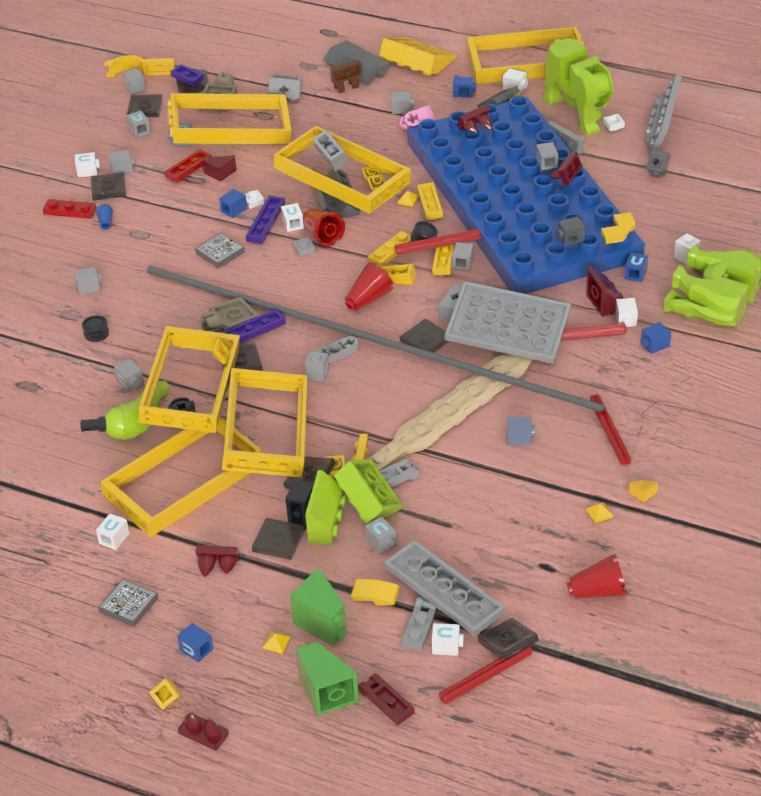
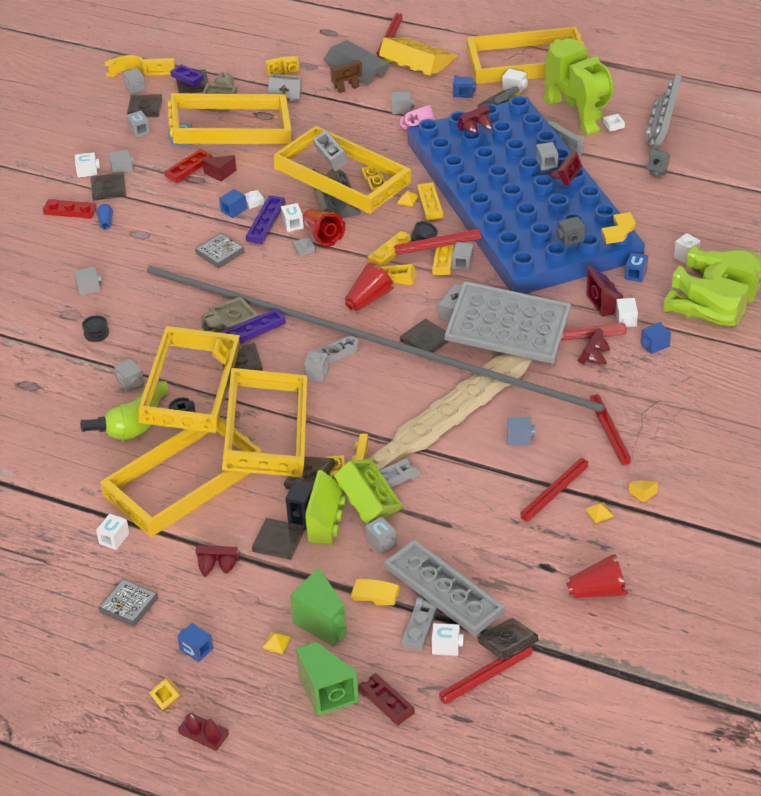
none -> yellow slope [265,56,299,77]
none -> red axle [376,13,403,58]
none -> red axle [520,458,588,522]
none -> dark red tile [577,327,610,365]

